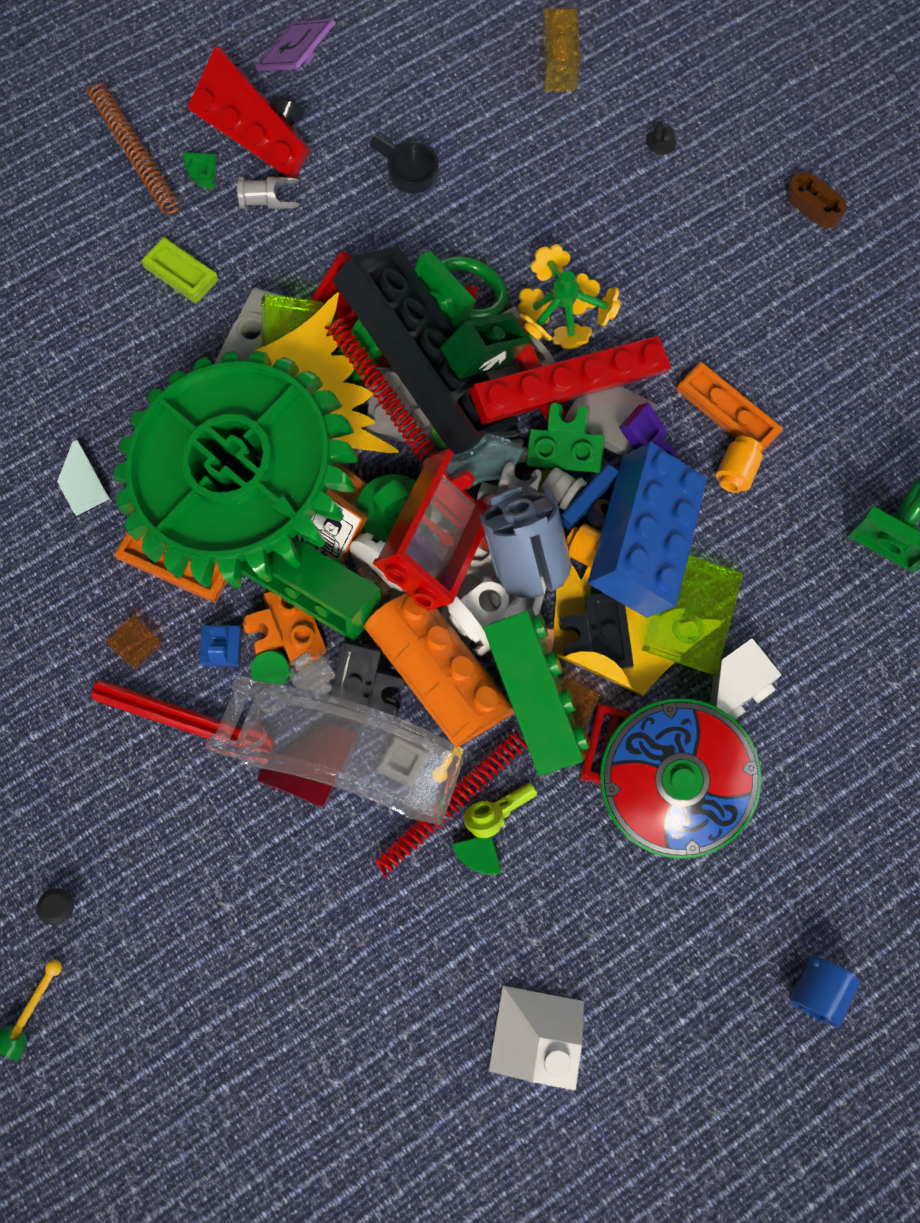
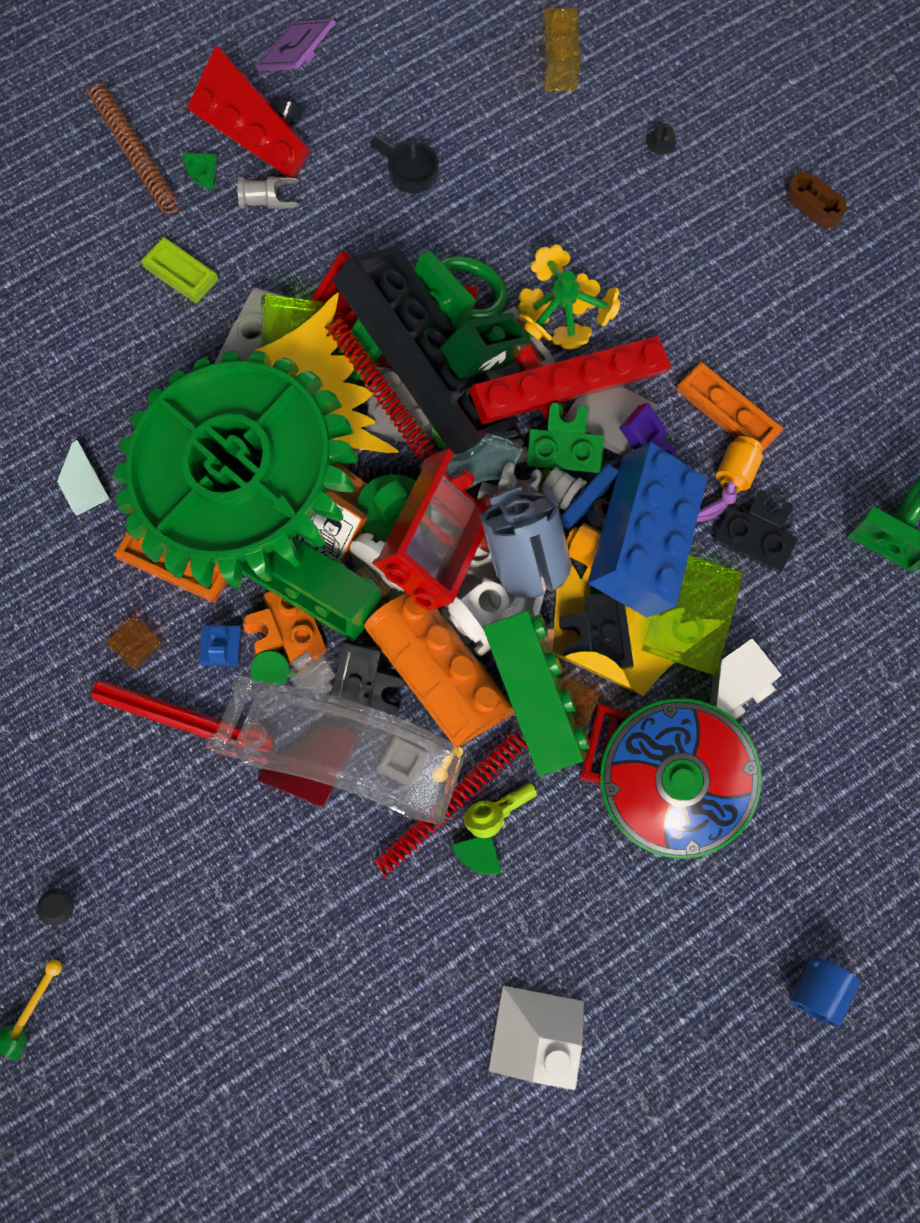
none -> medium lavender piece [697,481,738,522]
none -> black plate [712,490,798,574]

